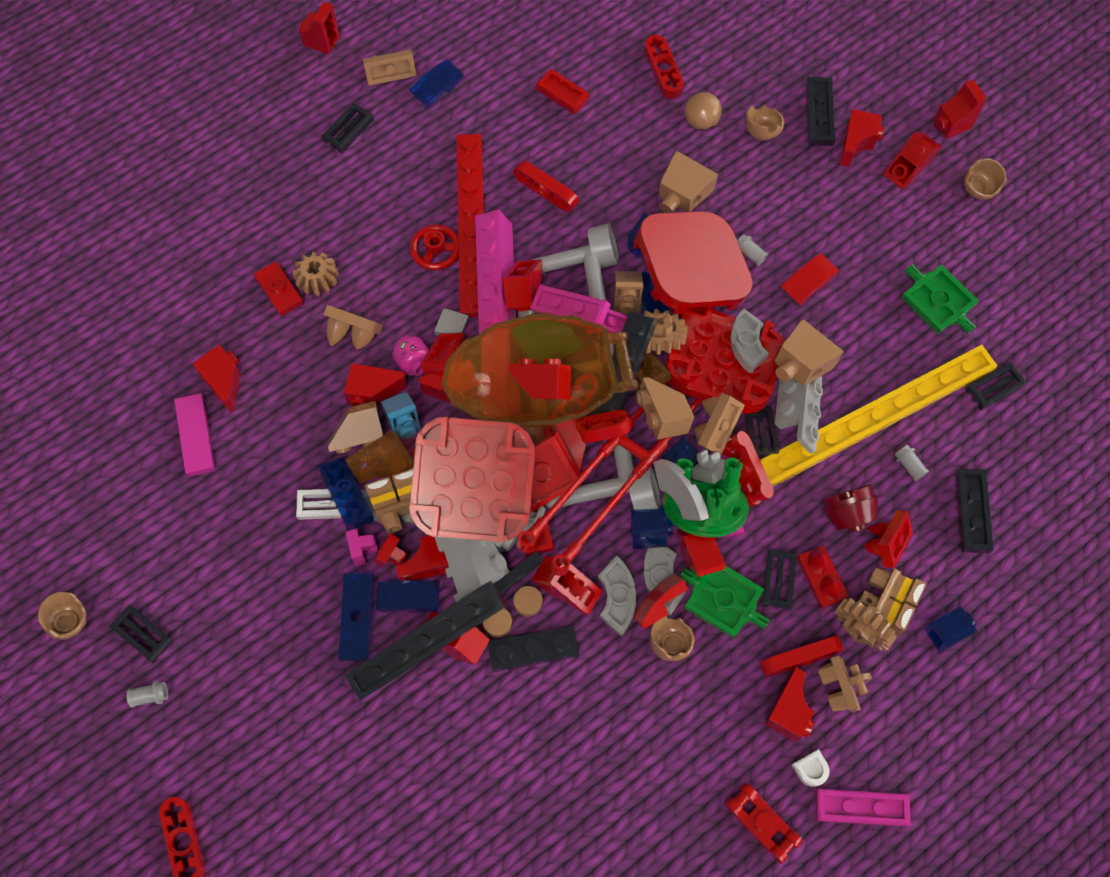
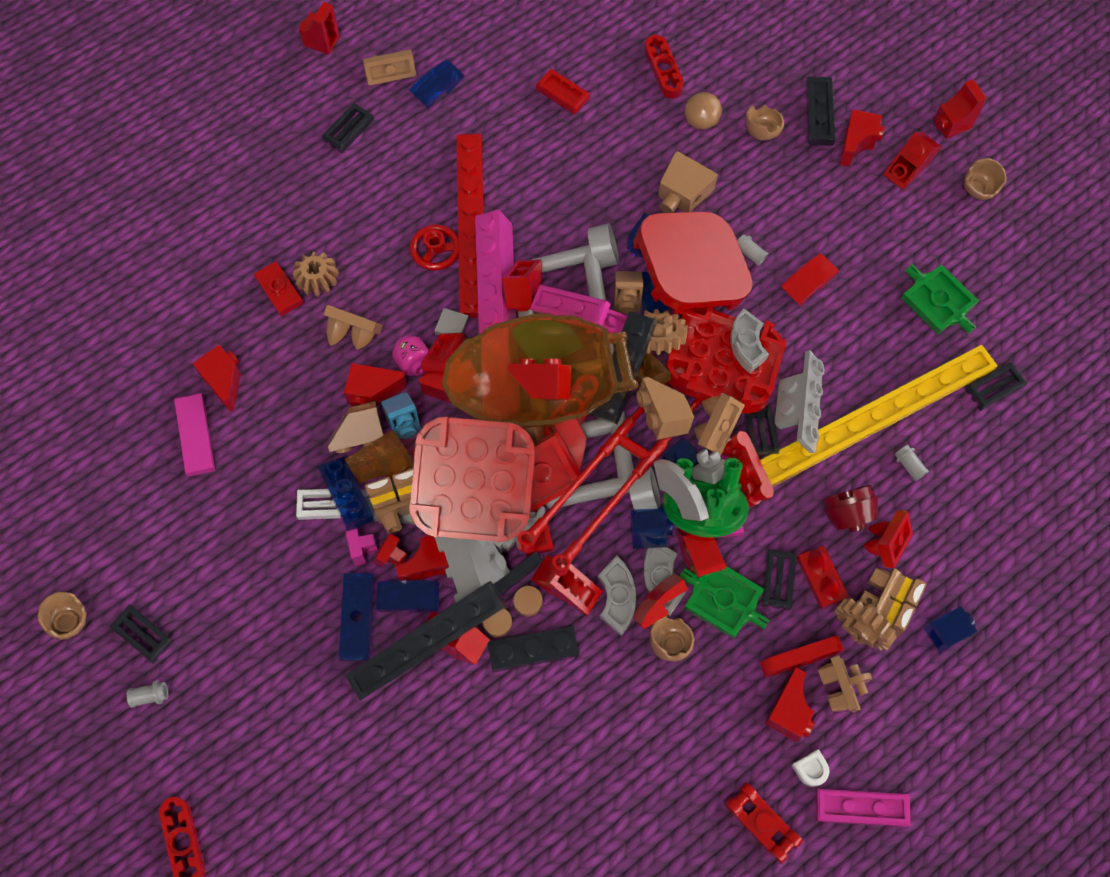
red beam [513,160,579,213] -> none
red beam [576,410,632,443] -> none
medium nougat torso [775,319,844,385] -> none
black plate [955,469,994,553] -> none

